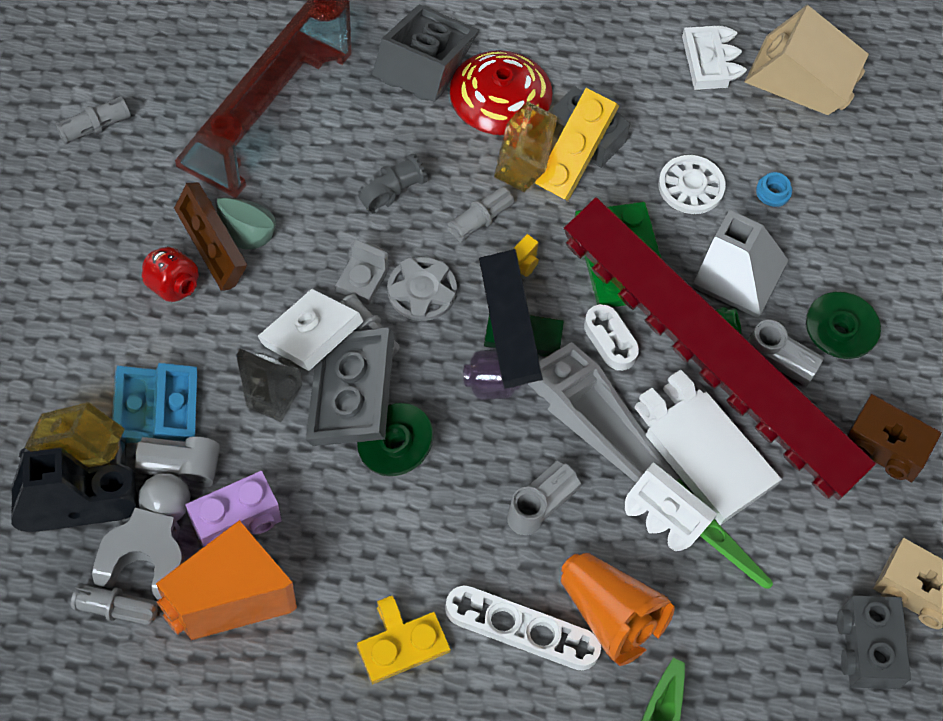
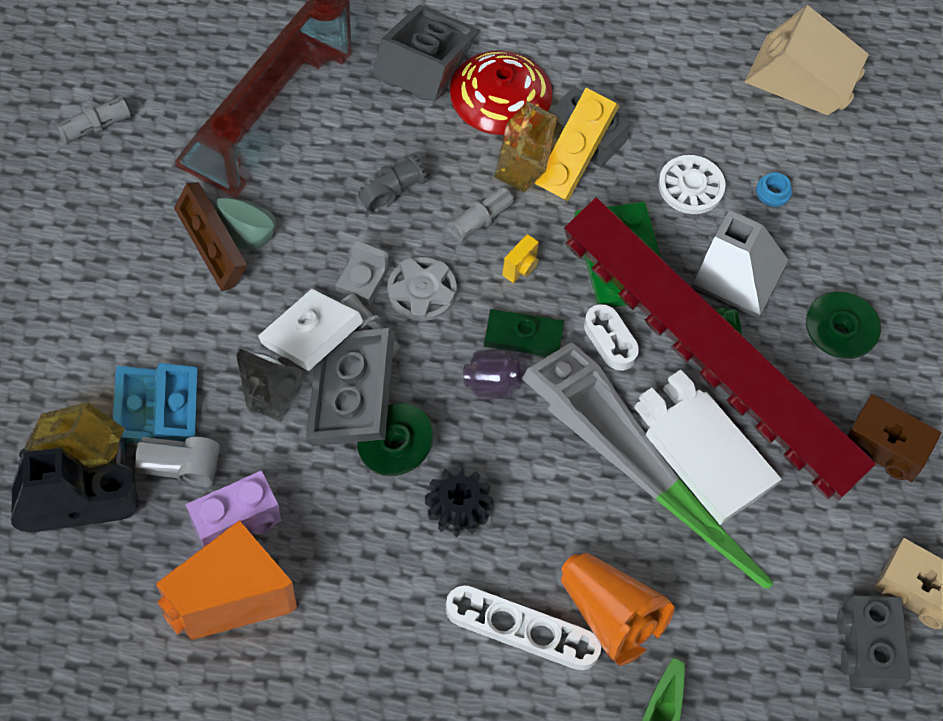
light grey axle [71,583,158,625] -> none
light grey piece [92,473,191,600] -> none
red head [142,246,199,302] -> none
yellow plate [357,595,451,685] -> none
black tile [479,249,543,389] -> none
light grey piece [507,461,581,535] -> none
white plate [625,462,717,551] -> none
white plate [682,26,747,90] -> none
light grey piece [747,319,824,387] -> none
none -> black gear [425,466,493,537]

